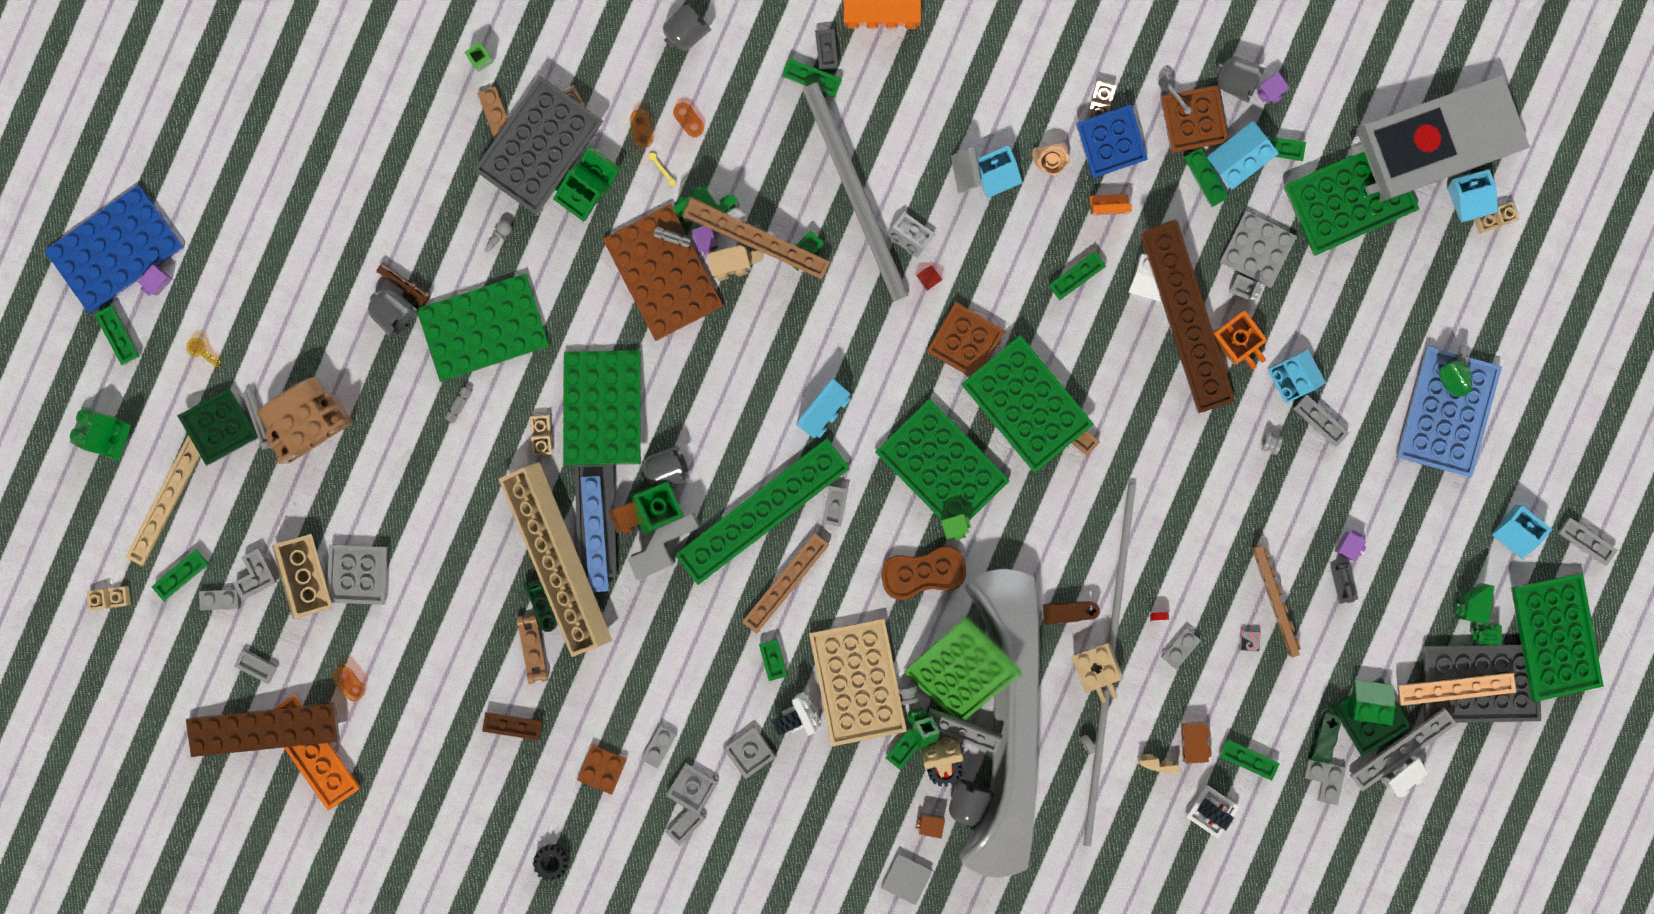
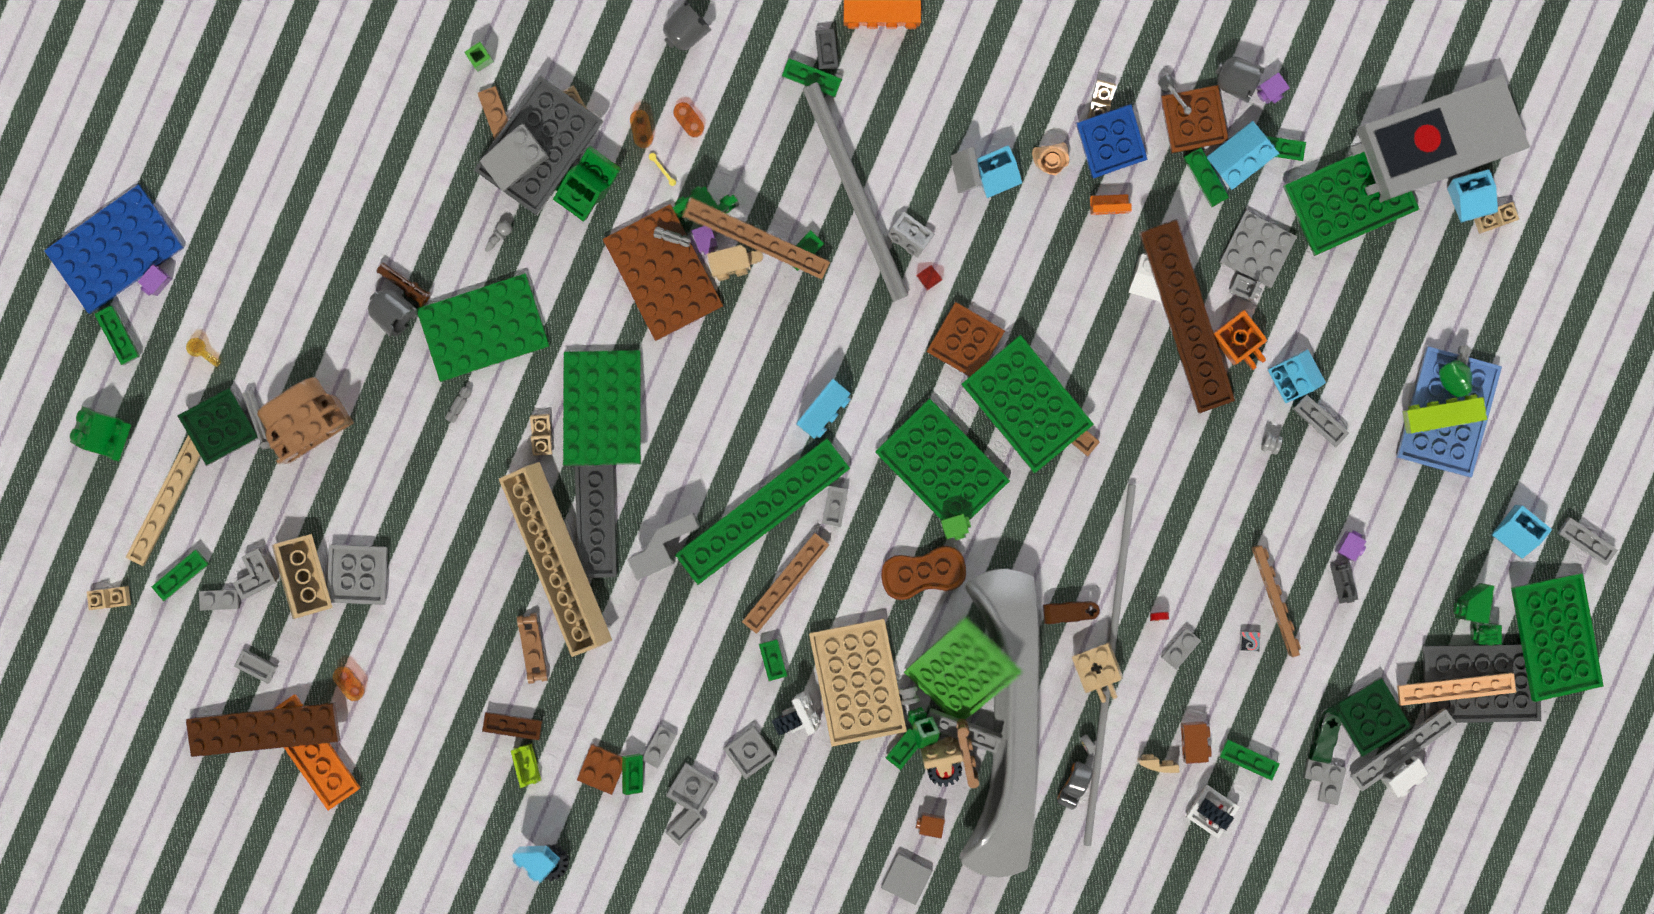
dark green piece [524,579,558,632] -> none
medium blue plate [581,476,609,592] -> none
dark orange brick [609,502,639,534] -> none
green slope [633,482,684,535] -> none
dark grey cylinder [641,445,690,488] -> none
dark grey cylinder [949,779,994,828] -> none
green plate [1048,251,1106,301] -> none
green slope [1349,679,1395,726] -> none
none -> light grey slope [480,124,549,192]
none -> lime hinge [511,743,542,788]
none -> medium azure slope [511,845,560,883]
none -> green plate [622,754,643,795]
none -> medium nougat plate [956,719,979,788]
none -> dark grey animal [1057,761,1093,810]
none -> lime brick [1402,394,1487,434]

